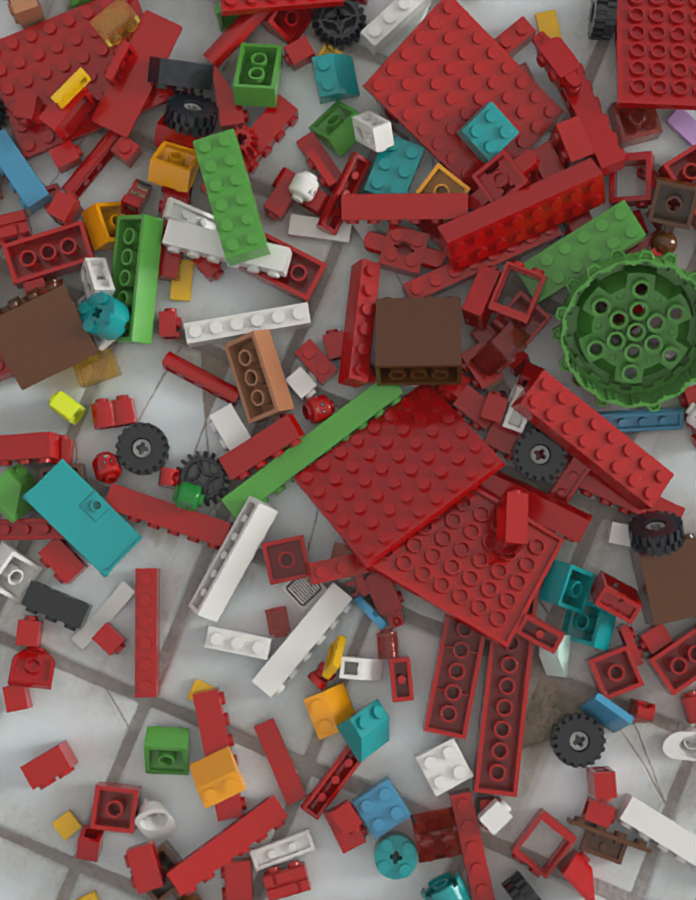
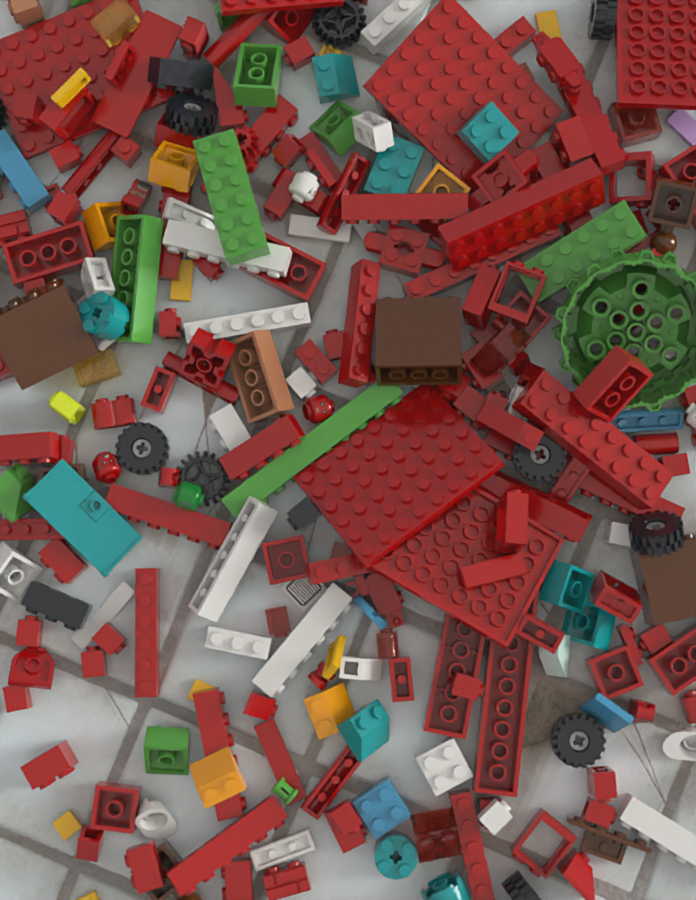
none -> red brick [81,646,108,678]
none -> red brick [140,366,178,415]
none -> red brick [178,16,210,60]
none -> red brick [179,327,237,390]
none -> red slope [243,690,279,721]
none -> bright green bush [270,777,299,806]
none -> red brick [271,134,307,167]
none -> black brick [287,496,321,531]
none -> red brick [450,671,484,701]
none -> red tile [459,552,527,590]
none -> red slope [476,401,544,451]
none -> red brick [572,345,654,422]
none -> red brick [633,432,679,455]
none -> red brick [657,453,690,477]

